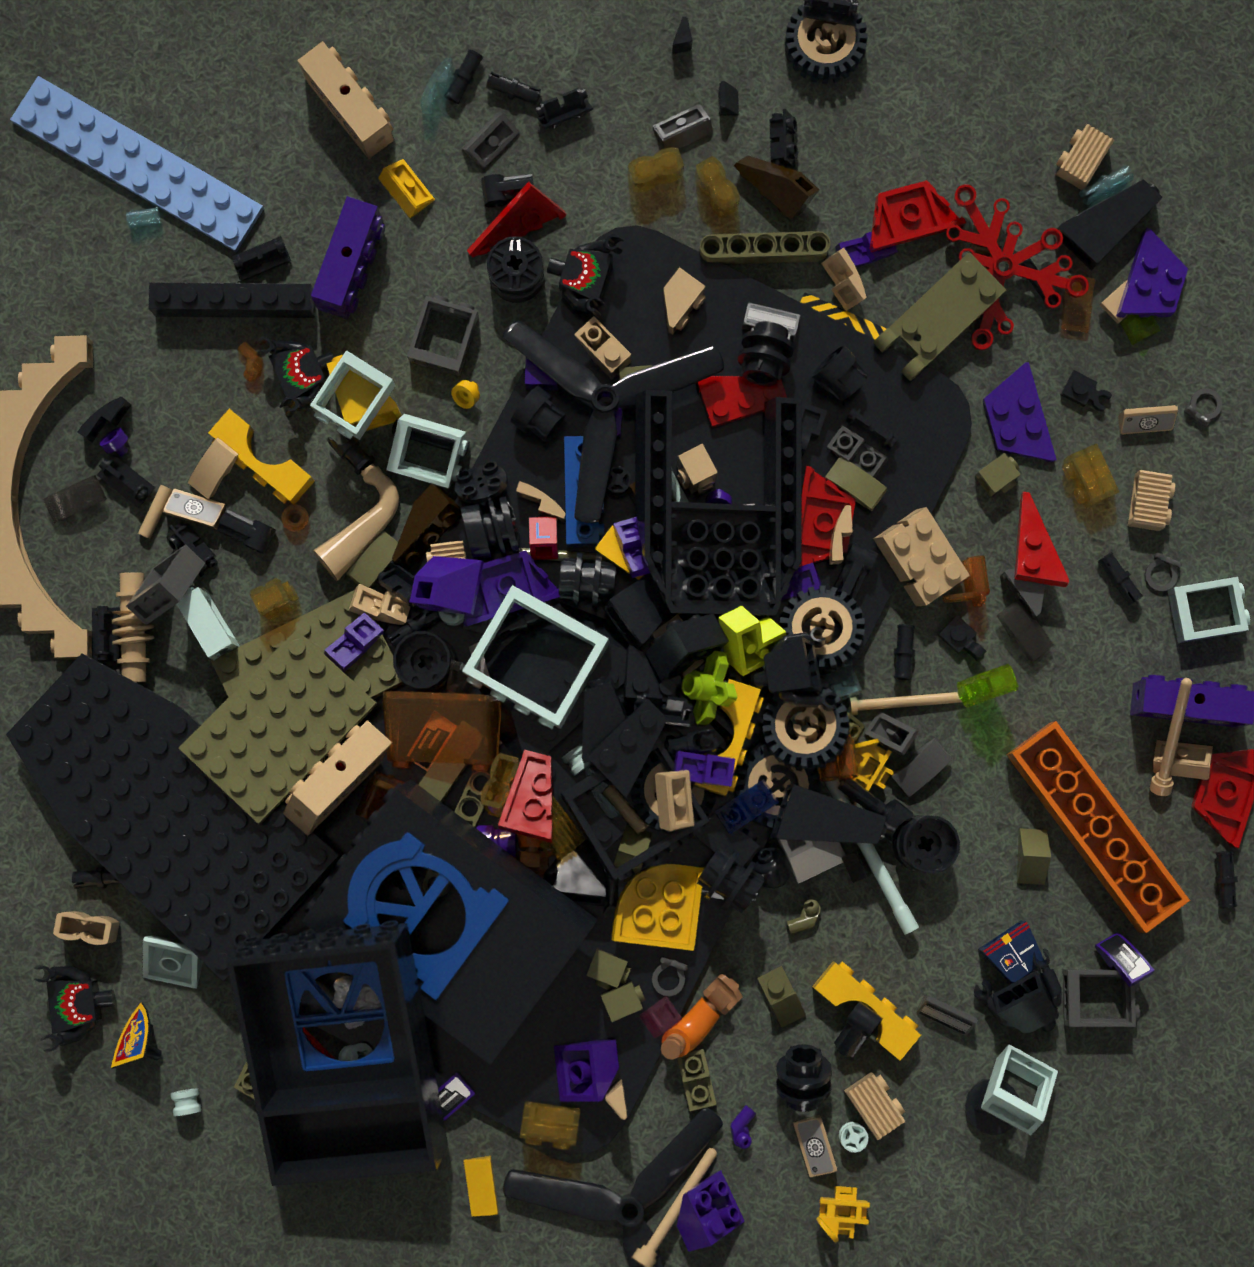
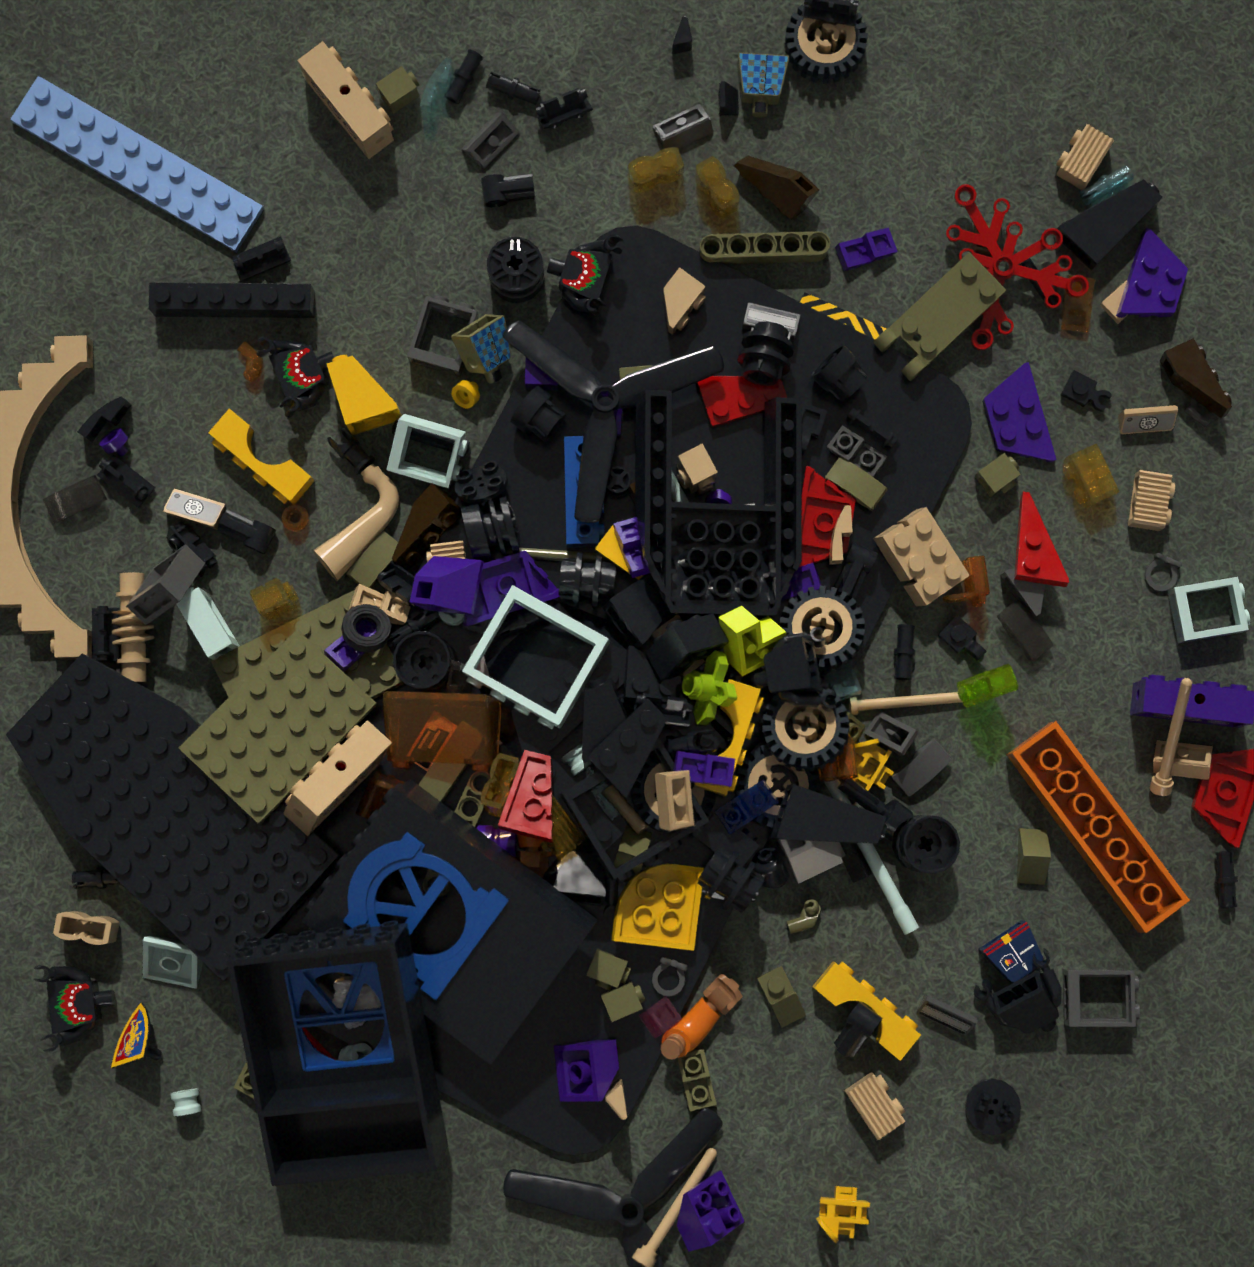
clear light blue pin [126,207,162,230] -> none
tan piece [138,485,173,539] -> none
tan slope [188,438,239,499] -> none
light aqua window [310,350,396,440] -> none
dark purple brick [311,196,385,320] -> none
yellow slope [378,159,435,218] -> none
slope [438,1072,476,1121] -> none
yellow slope [464,1156,499,1217] -> none
red wing [467,182,567,258] -> none
tan slope [516,481,566,523] -> none
clear yellow brick [520,1101,581,1150] -> none
brick [529,516,558,560] -> none
tan slope [574,316,631,380] -> none
dark purple arm [730,1105,756,1149] -> none
black hinge [769,109,798,168] -> none
black piece [776,1044,832,1112] -> none
slope [793,1115,838,1177] -> none
tan slope [821,247,866,311] -> none
light aqua wheel [839,1122,868,1152] -> none
red wing [870,180,966,252] -> none
light aqua window [981,1044,1058,1135] -> none
slope [1095,932,1154,987] -> none
black pin [1097,552,1143,605] -> none
clear neon green slope [1120,315,1161,345] -> none
none -> black tyre [341,604,391,653]
none -> olive brick [376,66,419,114]
none -> torso [451,314,511,383]
none -> torso [737,53,789,118]
none -> dark brown slope [1160,338,1232,418]

